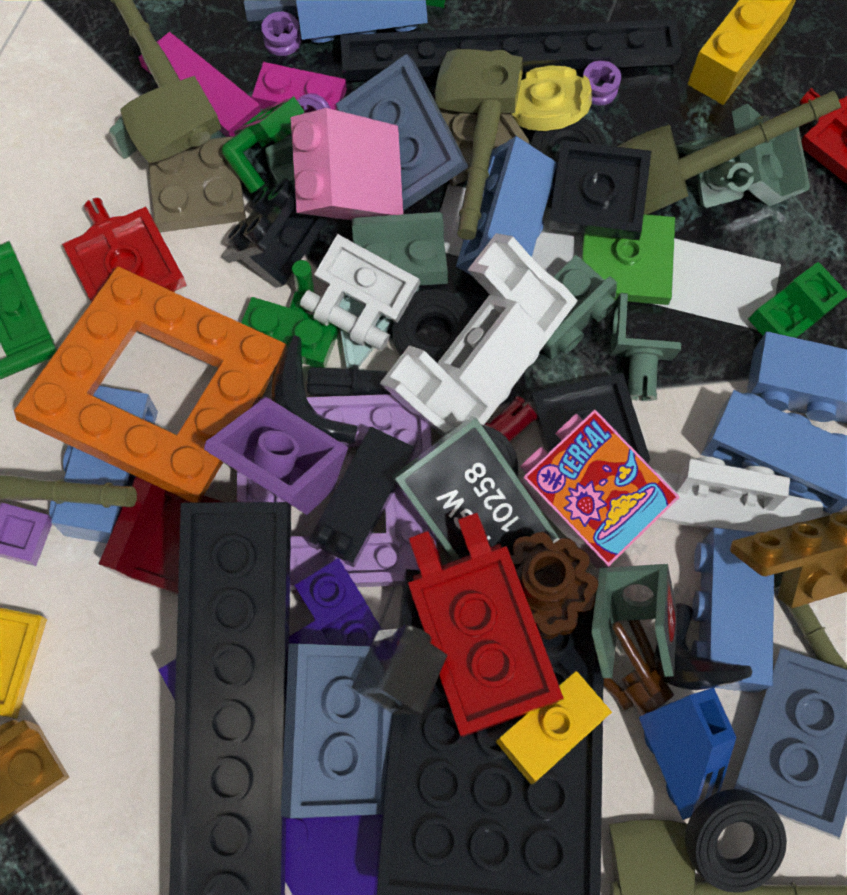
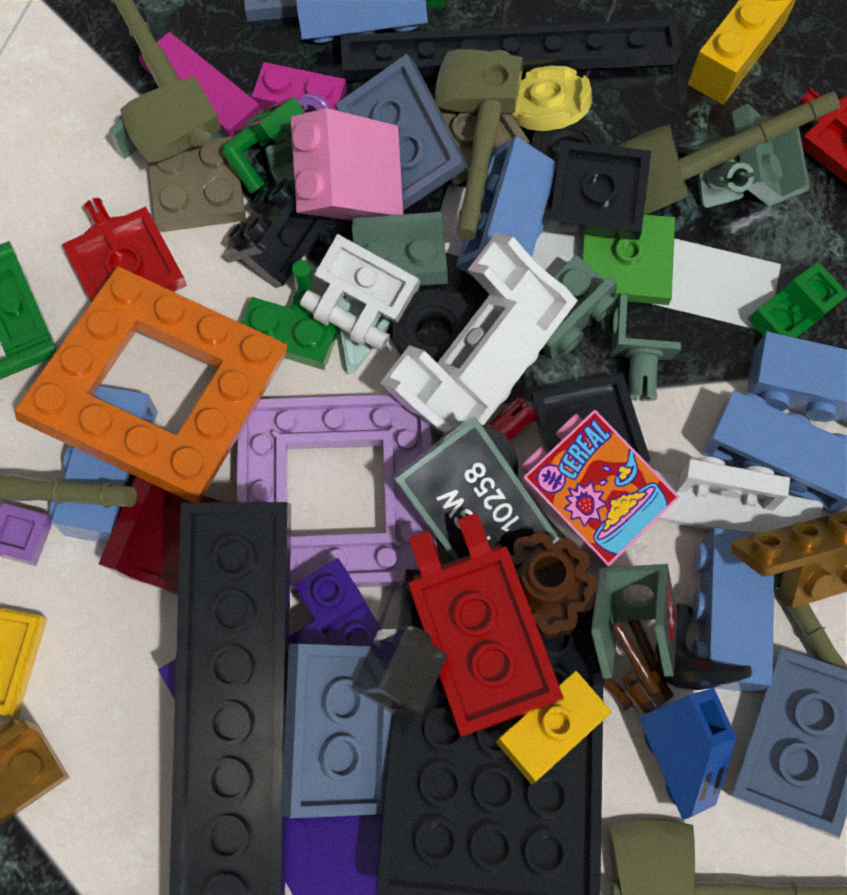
medium lavender slope [204,397,348,515] -> none
medium lavender bush [261,11,301,56] -> none
black piece [271,336,358,444] -> none
black axle [307,365,391,396] -> none
black hinge [308,426,415,568] -> none
medium lavender bush [583,60,621,106] -> none
black tyre [685,789,787,893] -> none

